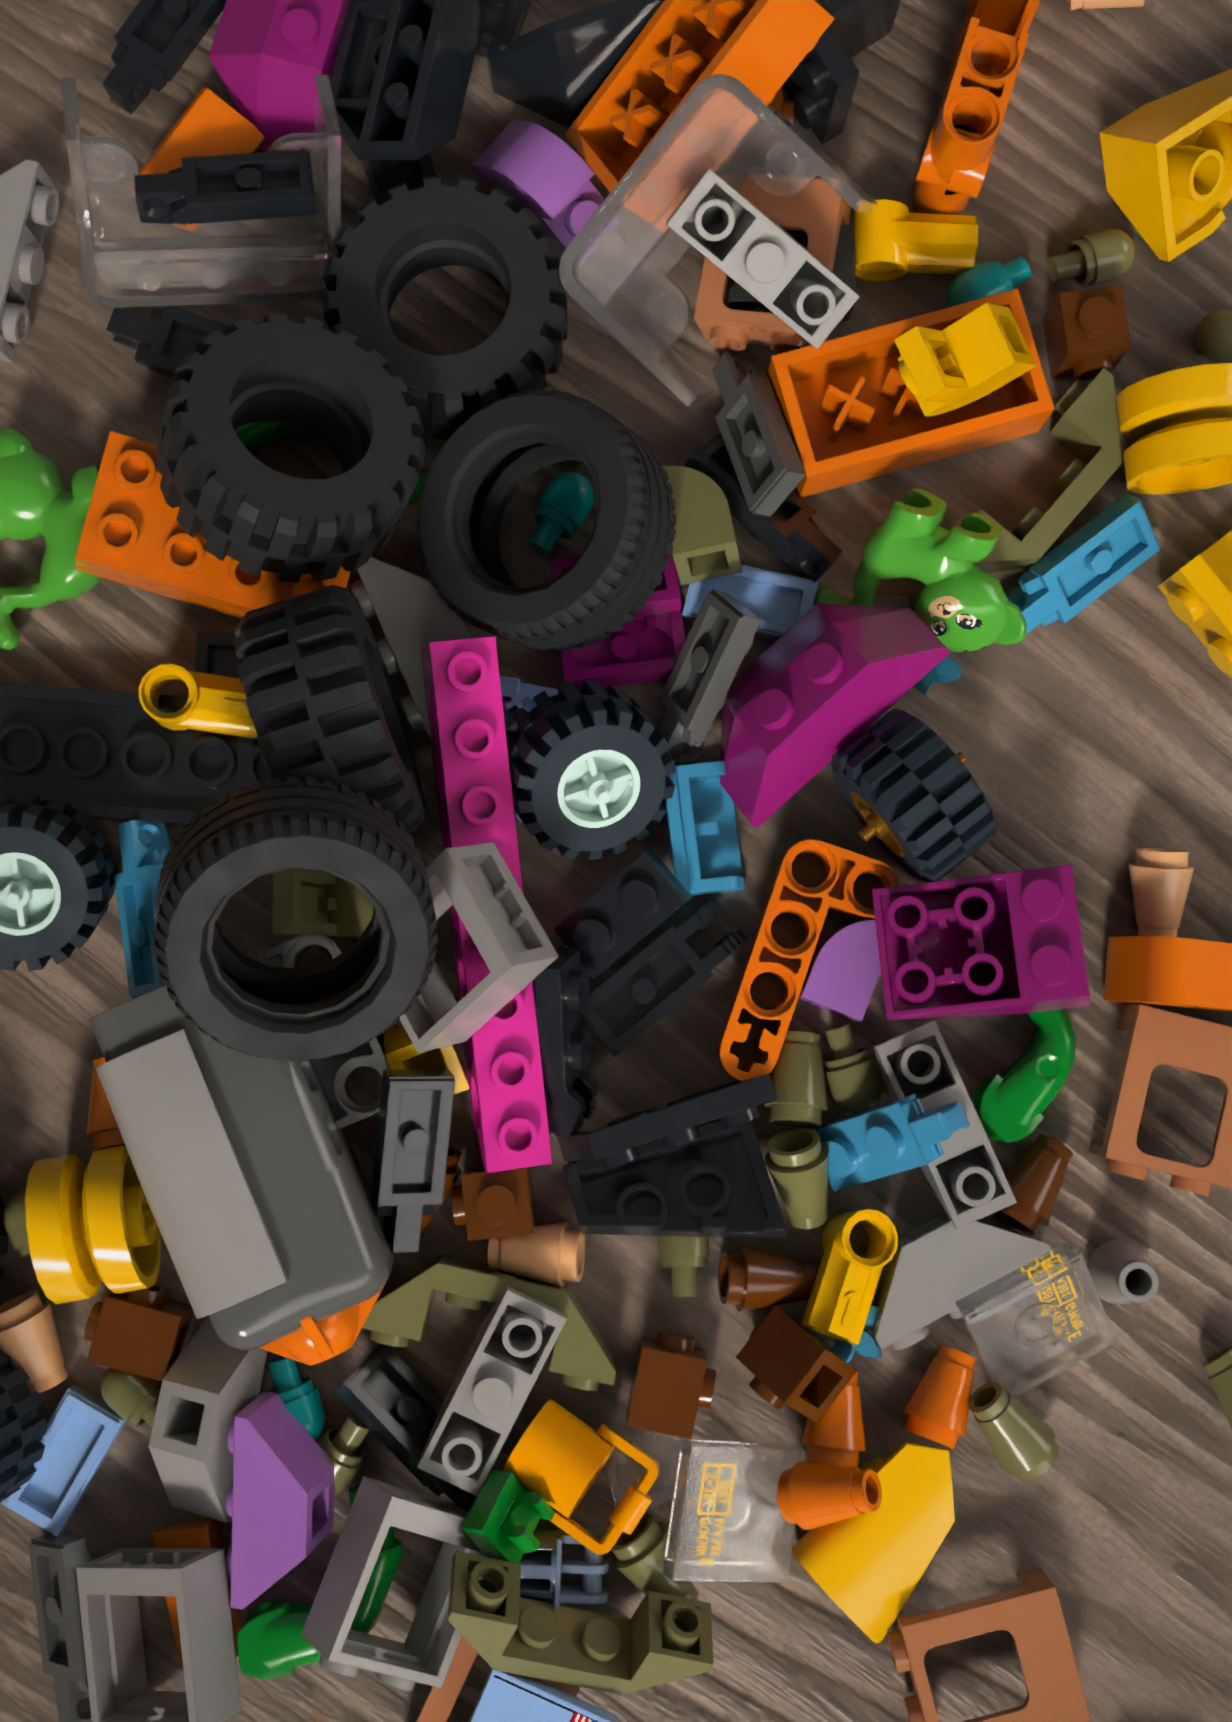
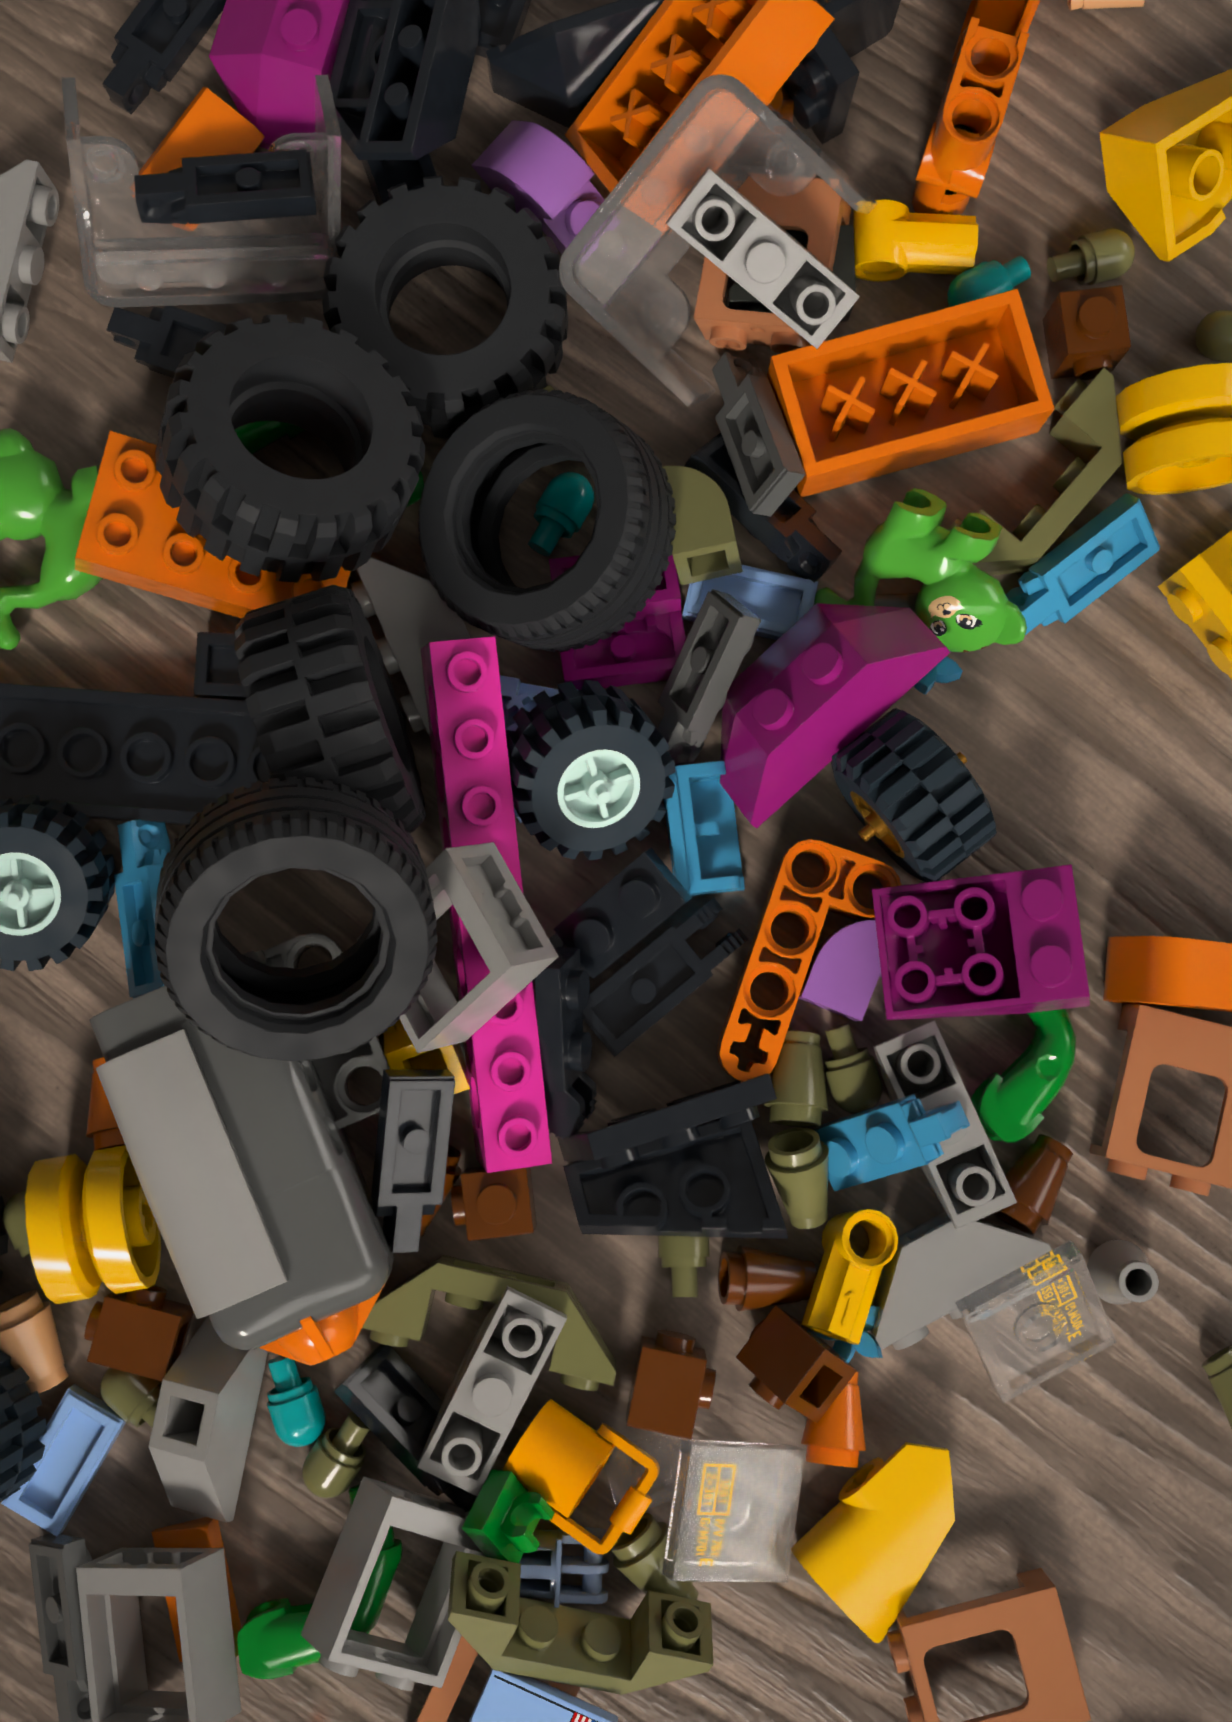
yellow piece [138,664,258,739] -> none
medium lavender slope [225,1391,335,1610] -> none
olive brick [272,868,374,939] -> none
light nougat cone [488,1222,586,1287] -> none
orange cone [777,1461,882,1530] -> none
yellow brick [894,302,1037,416] -> none
orange cone [903,1345,977,1450] -> none
olive cone [968,1382,1058,1481] -> none
light nougat cone [1128,848,1195,937] -> none

